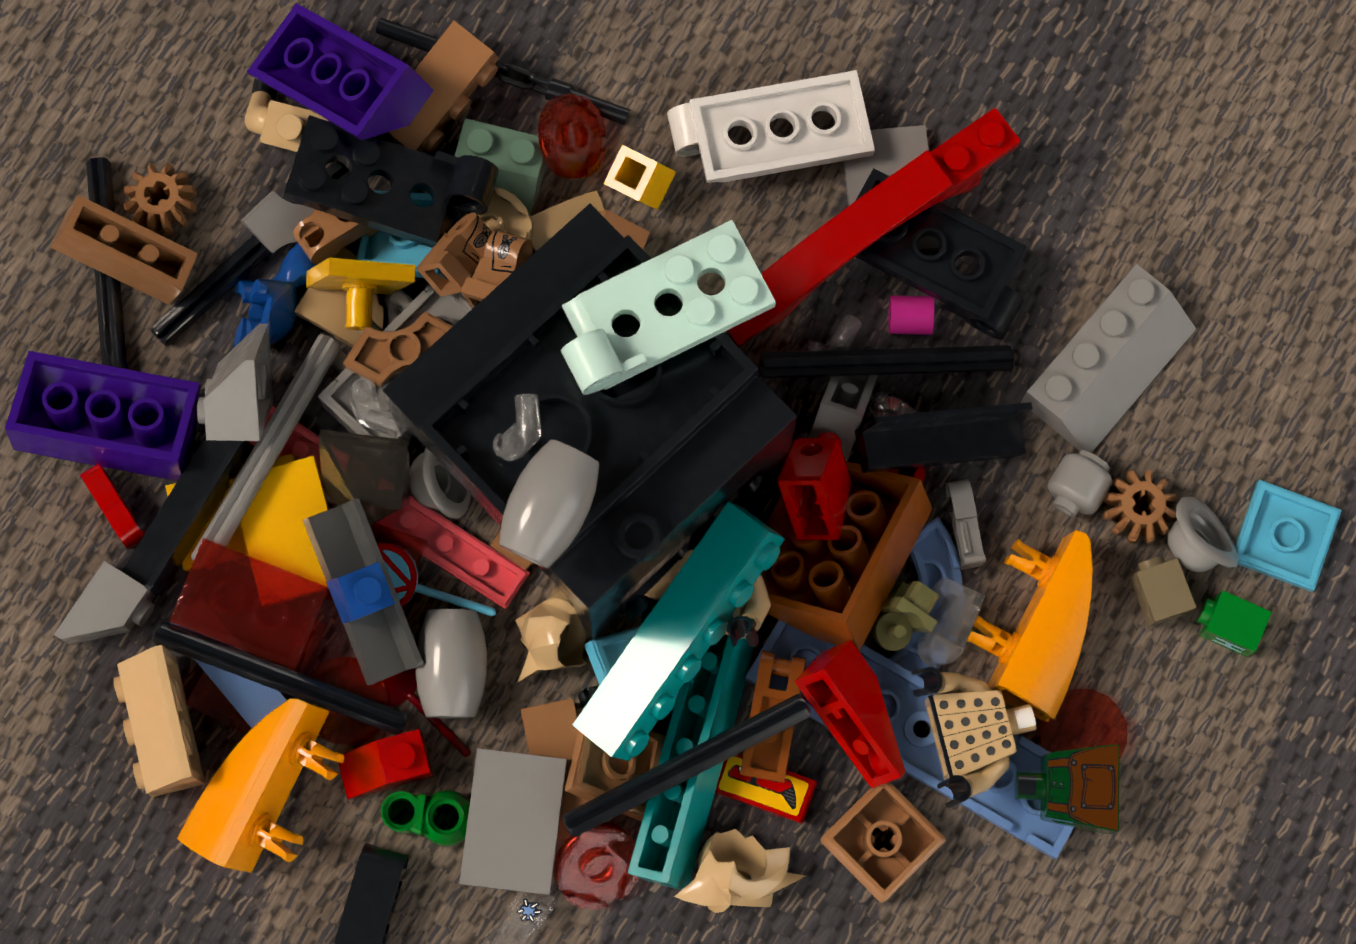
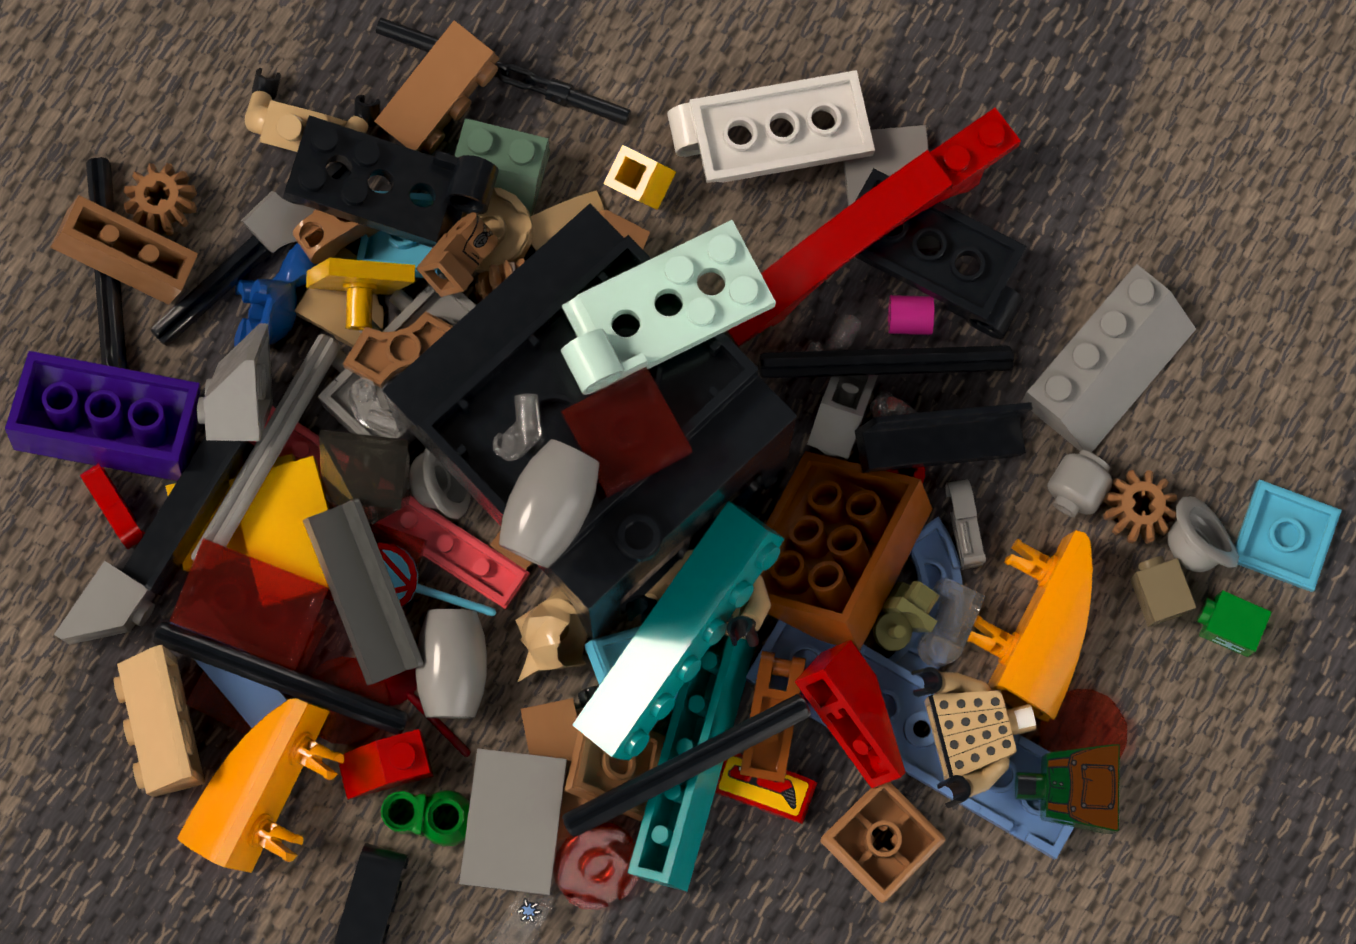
dark purple slope [247,3,434,140] -> none
blue brick [326,562,395,624] -> none
medium nougat leg [460,230,533,309] -> none
clear red tile [538,94,606,180] -> none
tan hair [674,828,805,913] -> none
red torso [777,432,851,540] -> none
none -> clear red tile [561,367,692,498]

